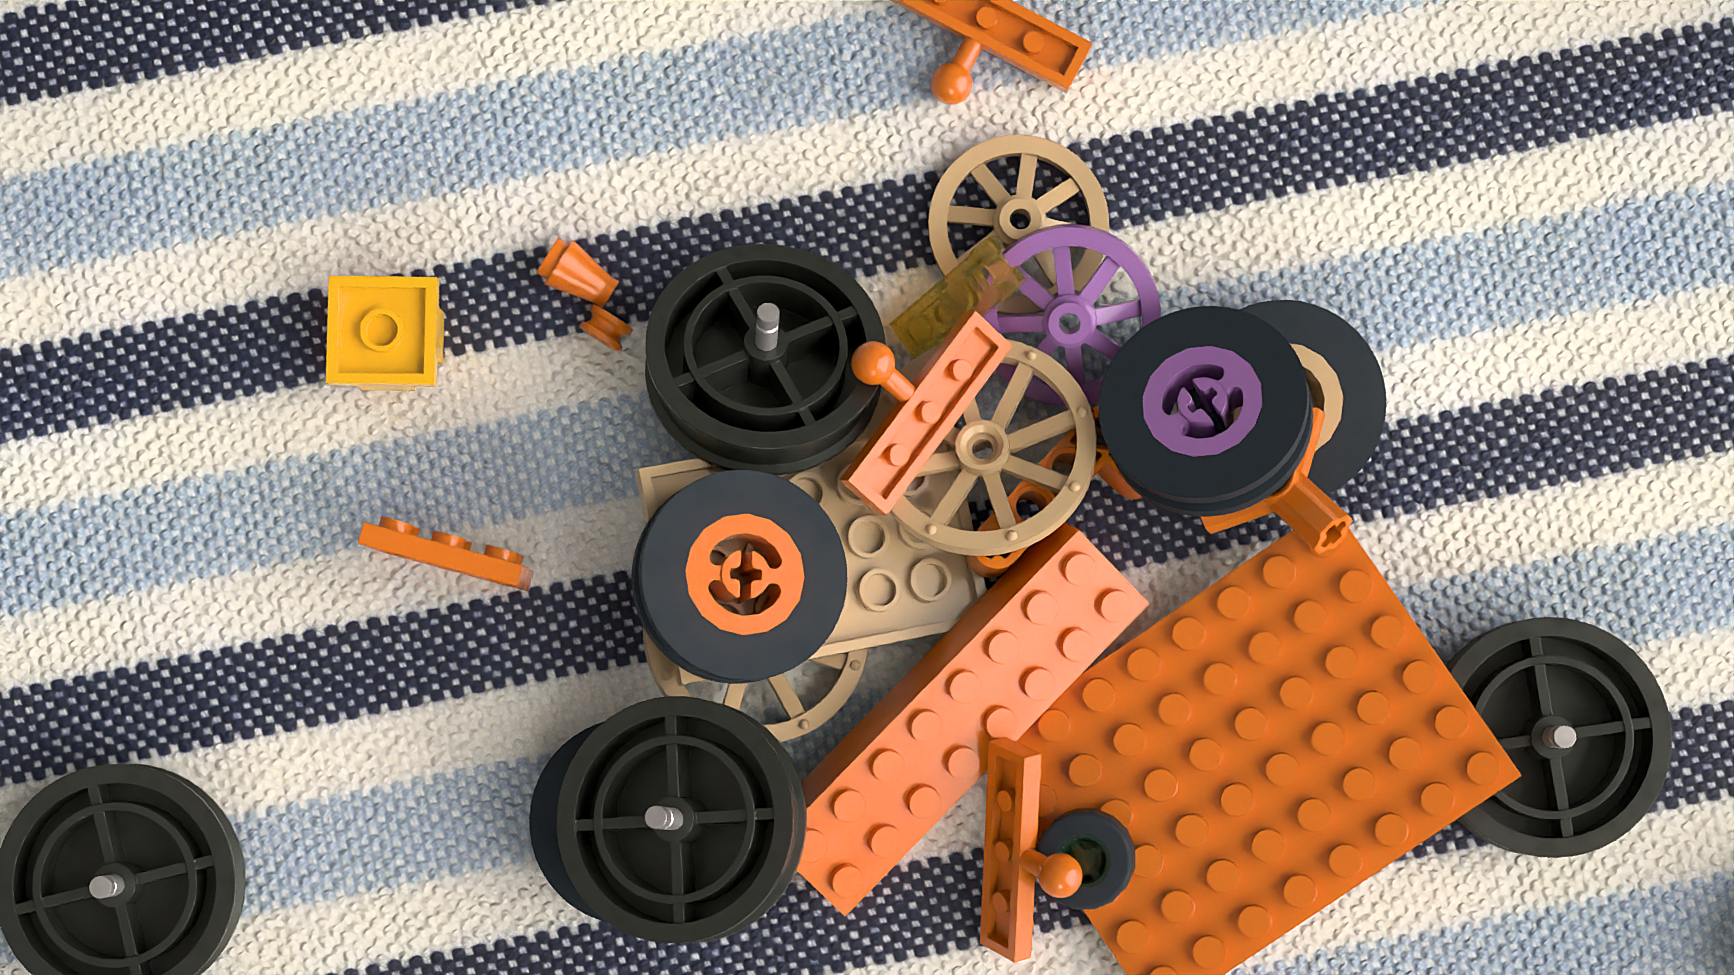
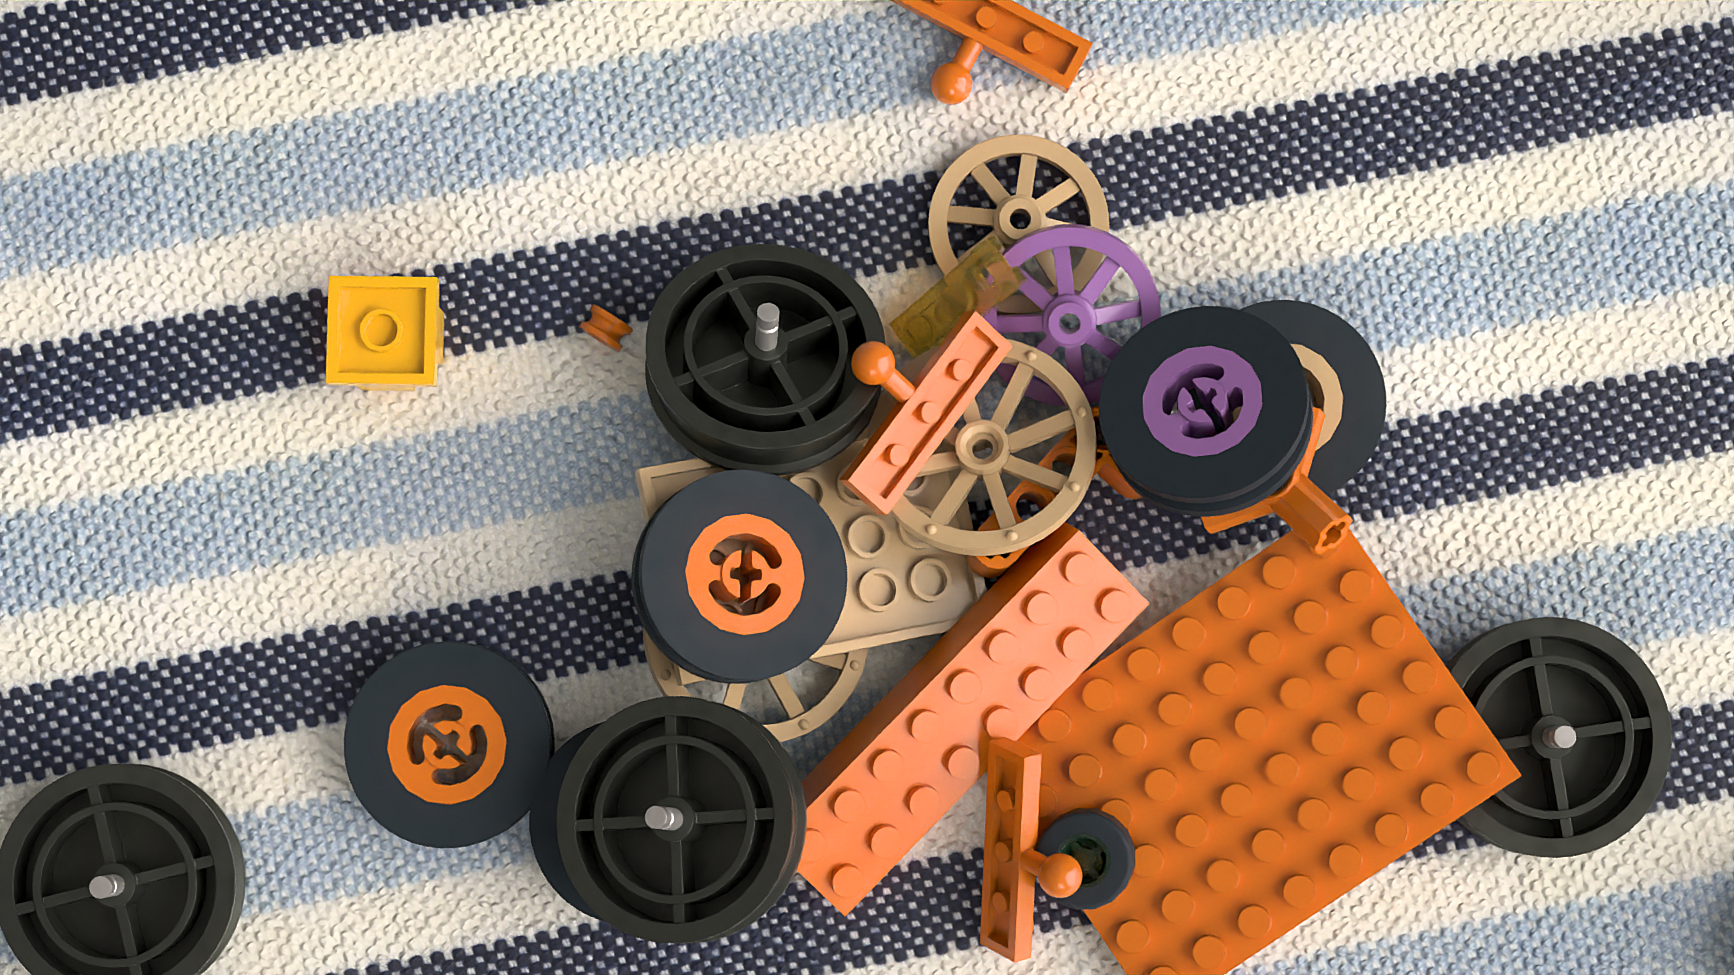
orange plate [358,516,534,592] -> none
orange cone [536,237,619,308] -> none
none -> black wheel [344,641,555,849]

